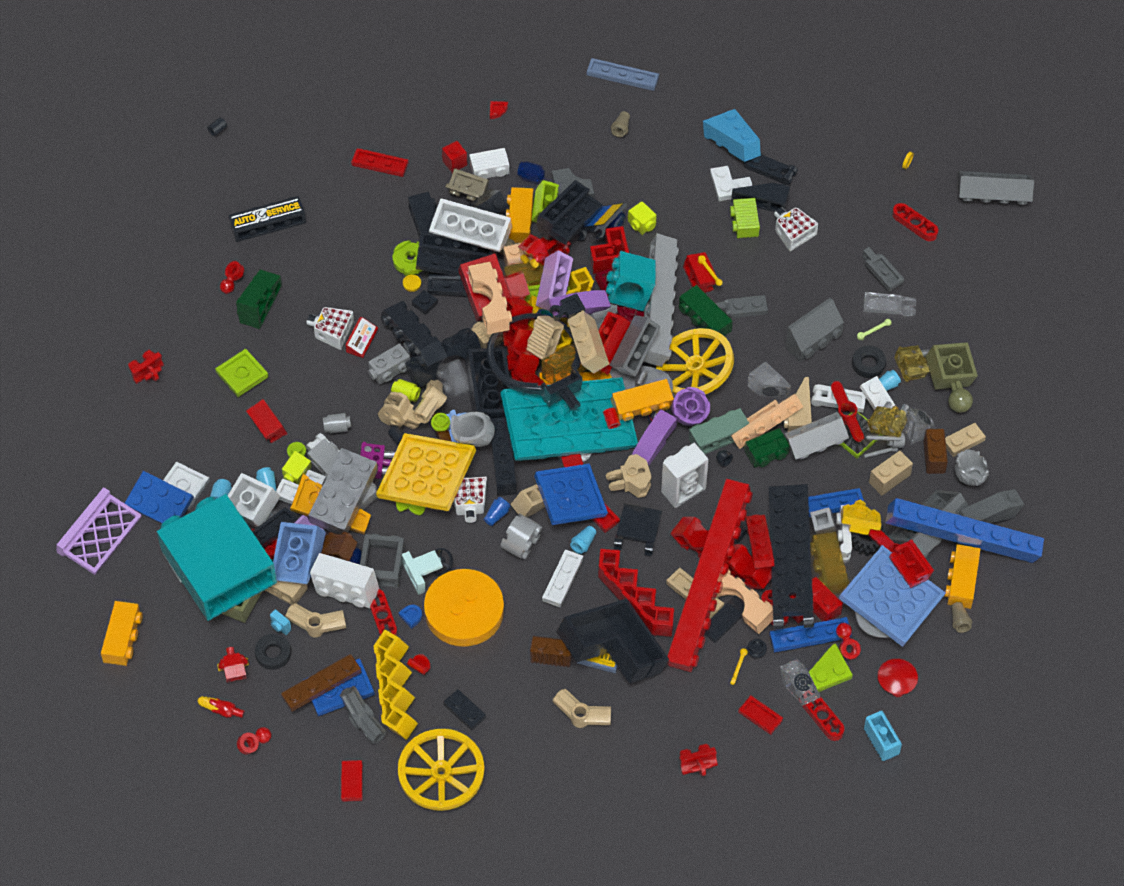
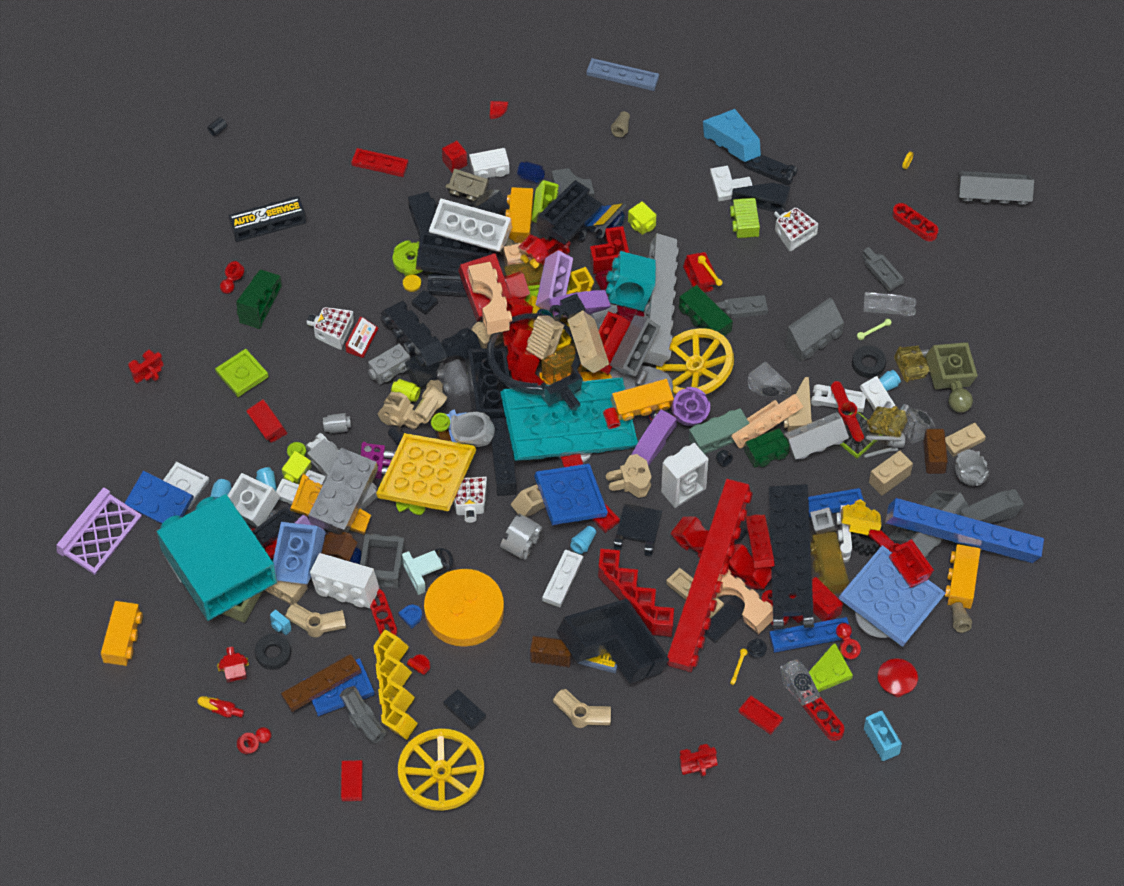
blue cone [483,497,511,526] -> none

